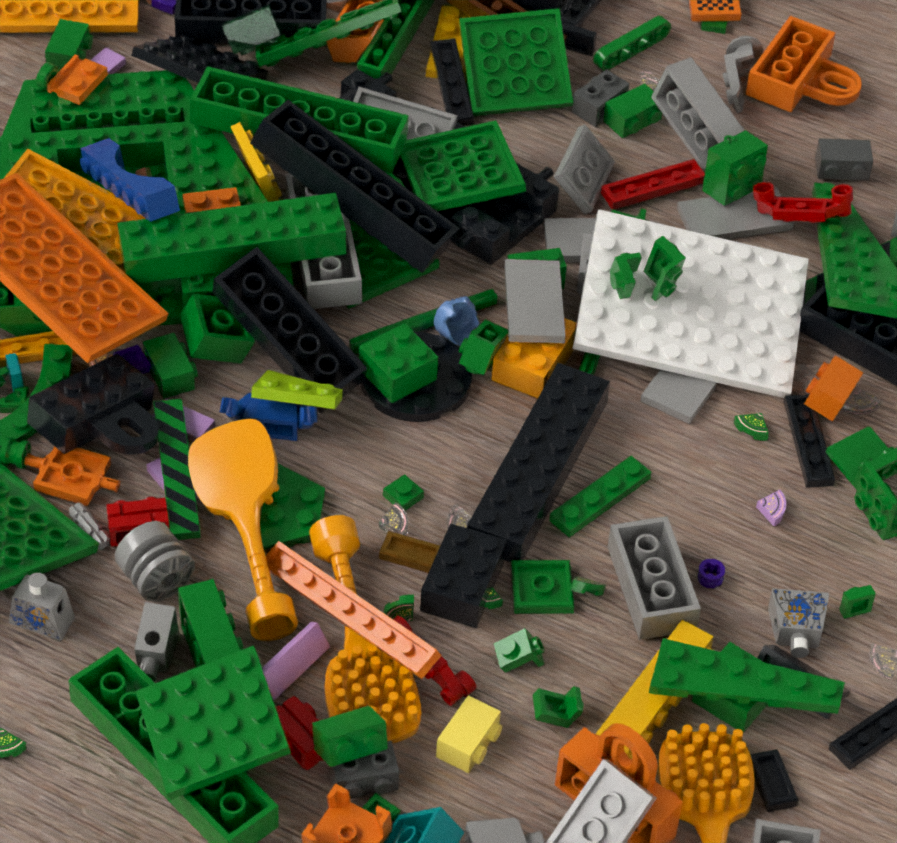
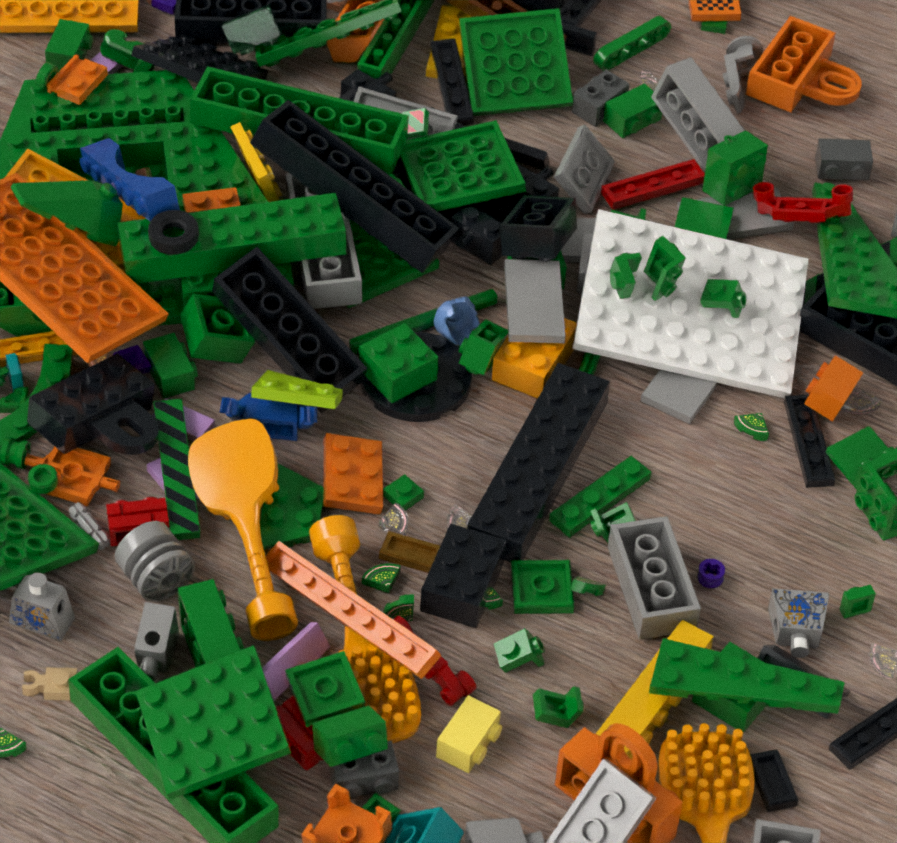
lavender tile [756,490,786,526] -> none
none -> green wedge [11,180,123,246]
none -> tan plate [22,667,78,700]
none -> green tile [28,464,58,494]
none -> green animal [100,29,155,72]
none -> black tyre [148,210,199,255]
none -> green plate [285,651,365,727]
none -> orange plate [324,433,383,515]
none -> green tile [361,563,401,593]
none -> tile [402,108,429,139]
none -> black brick [500,195,577,261]
none -> black tile [505,138,550,170]
none -> green bracket [590,502,636,543]
none -> green tile [674,197,734,239]
none -> green bracket [700,279,747,318]

